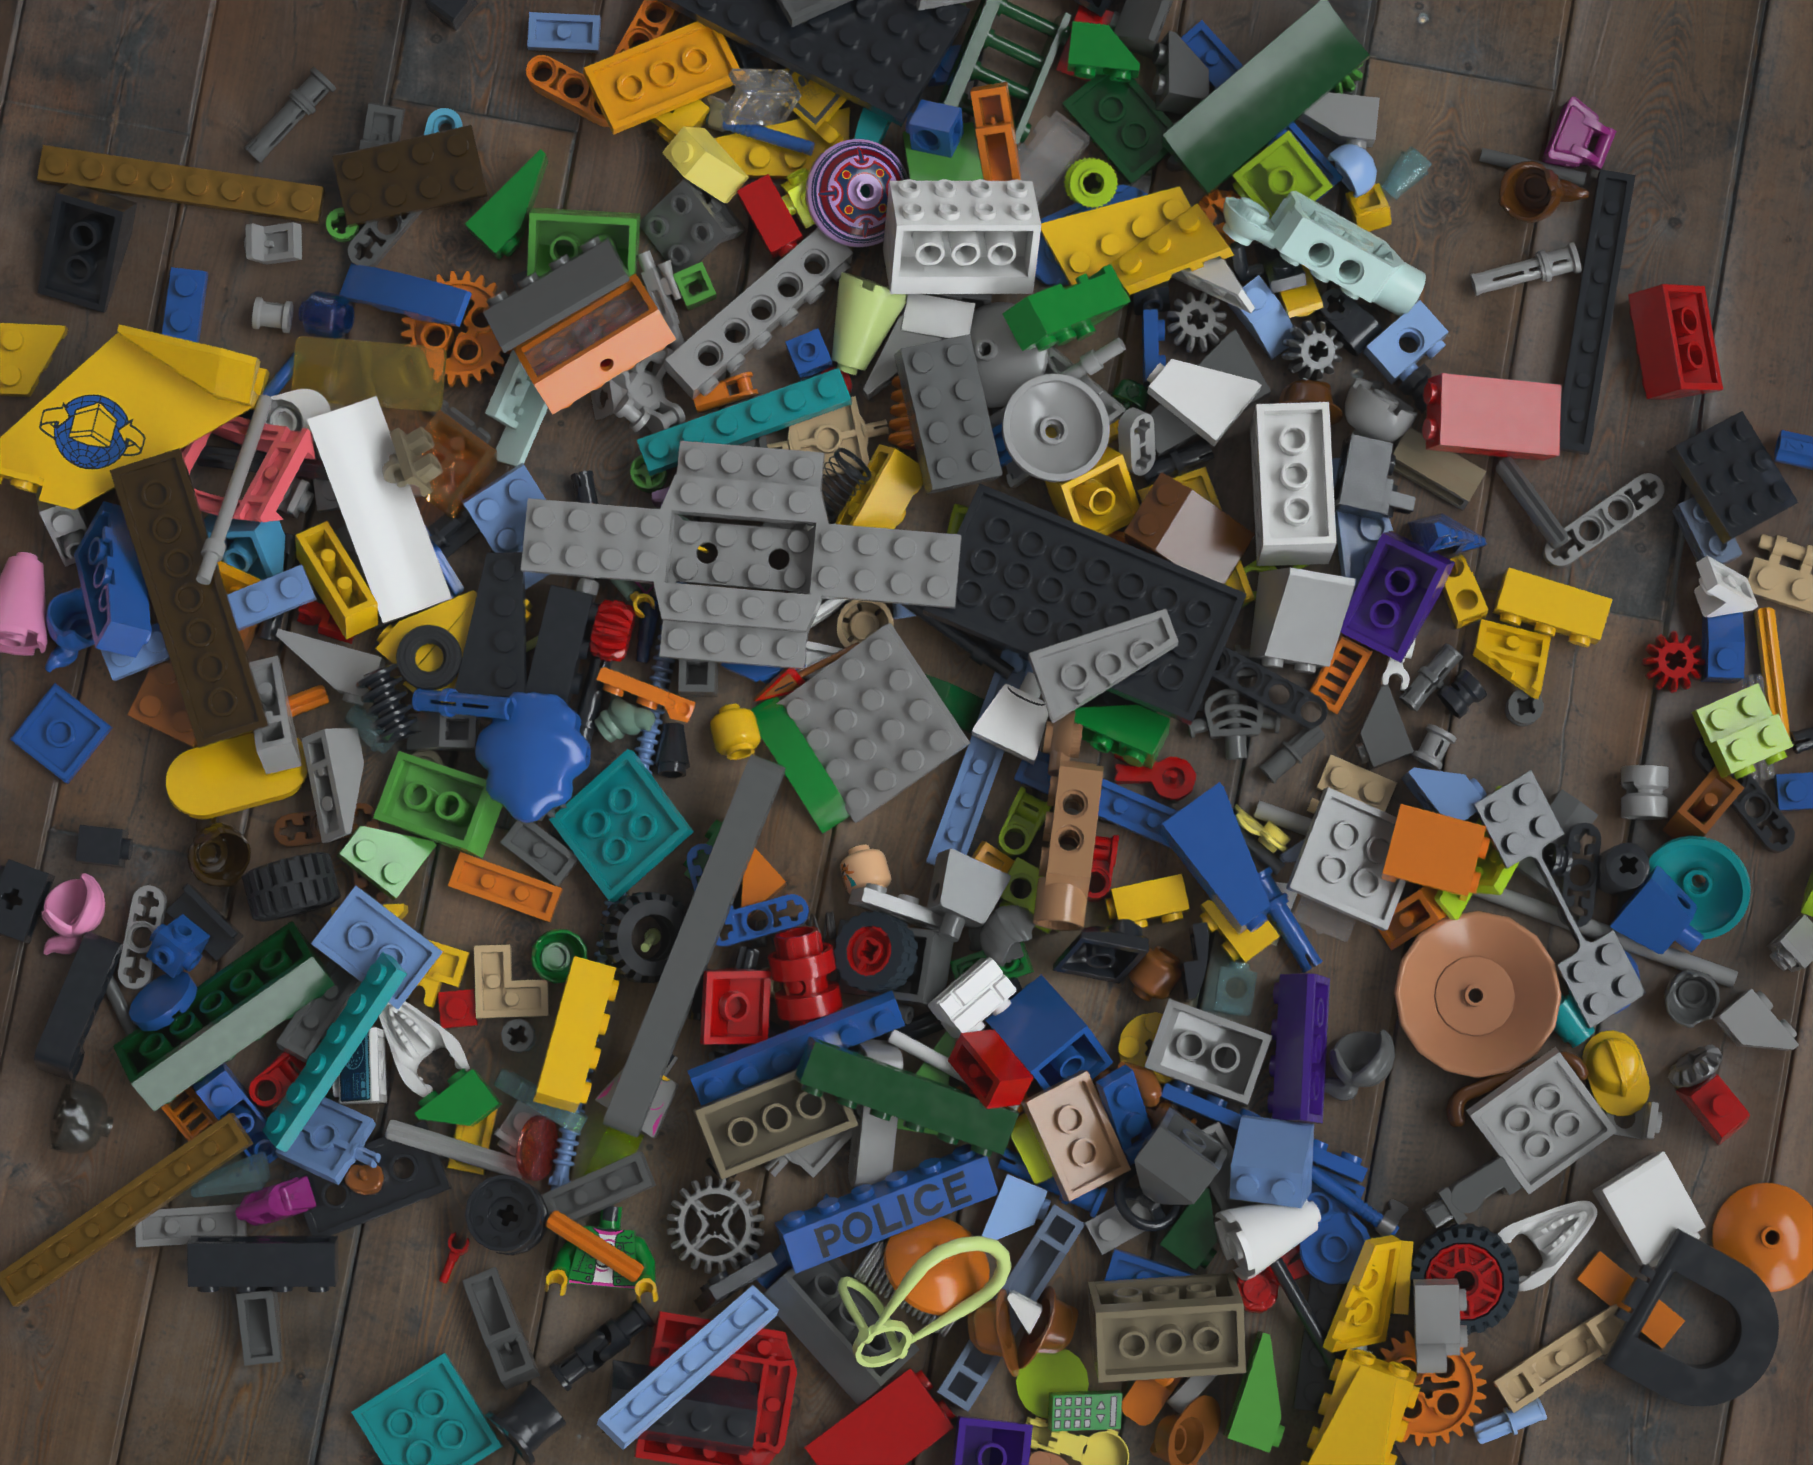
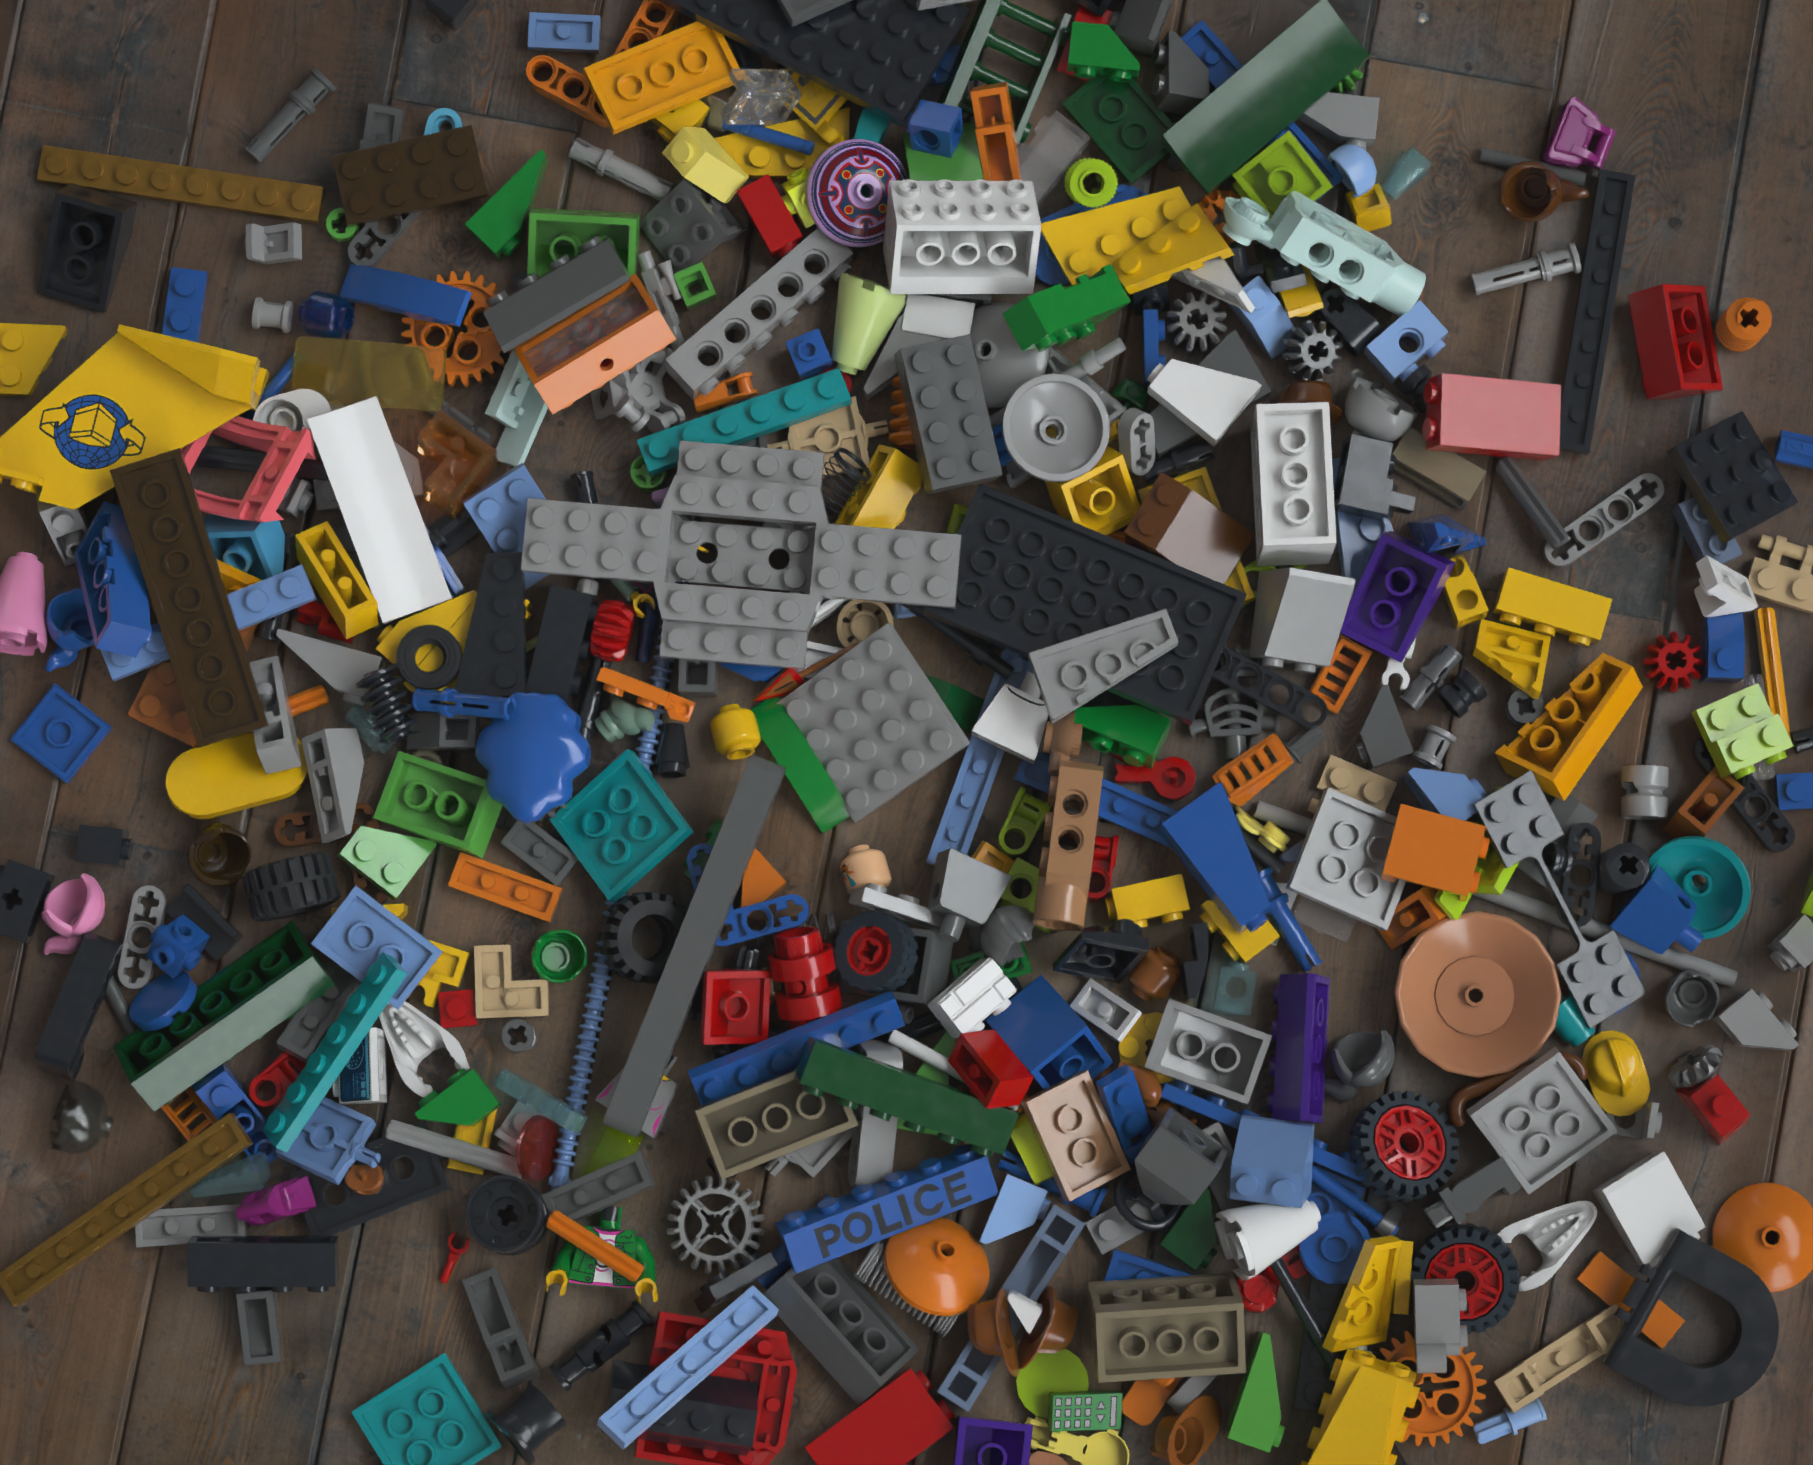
light grey bar [196,395,273,585] -> none
dark tan hips [382,427,443,497] -> none
yellow brick [533,956,620,1113] -> none
yellowish green piece [641,928,661,952] -> none
yellowish green animal [838,1236,1012,1368] -> none
none -> light grey pin [568,137,674,201]
none -> white slope [1070,978,1142,1043]
none -> orange slope [1212,733,1294,807]
none -> wheel [1348,1091,1459,1203]
none -> light orange wedge [1495,653,1643,801]
none -> orange piece [1716,297,1772,352]

